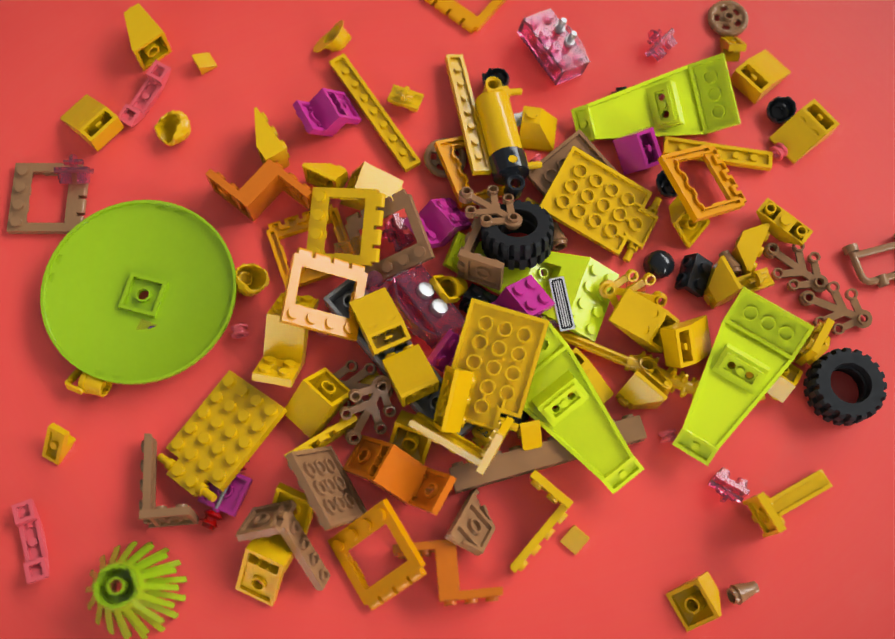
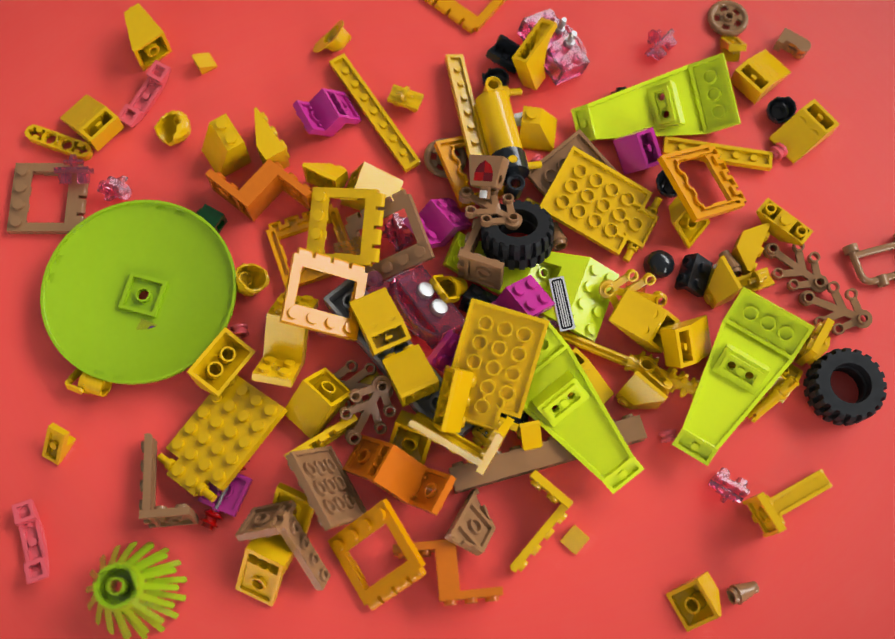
none -> yellow beam [25,124,94,161]
none -> clear pink hips [97,176,132,201]
none -> yellow slope [187,327,256,397]
none -> dark green brick [196,204,228,233]
none -> yellow slope [202,113,252,177]
none -> medium nougat torso [469,154,510,200]
none -> black bracket [486,34,520,74]
none -> yellow arch [512,17,557,90]
none -> yellow pin [747,375,800,423]
none -> medium nougat leg [773,27,811,59]

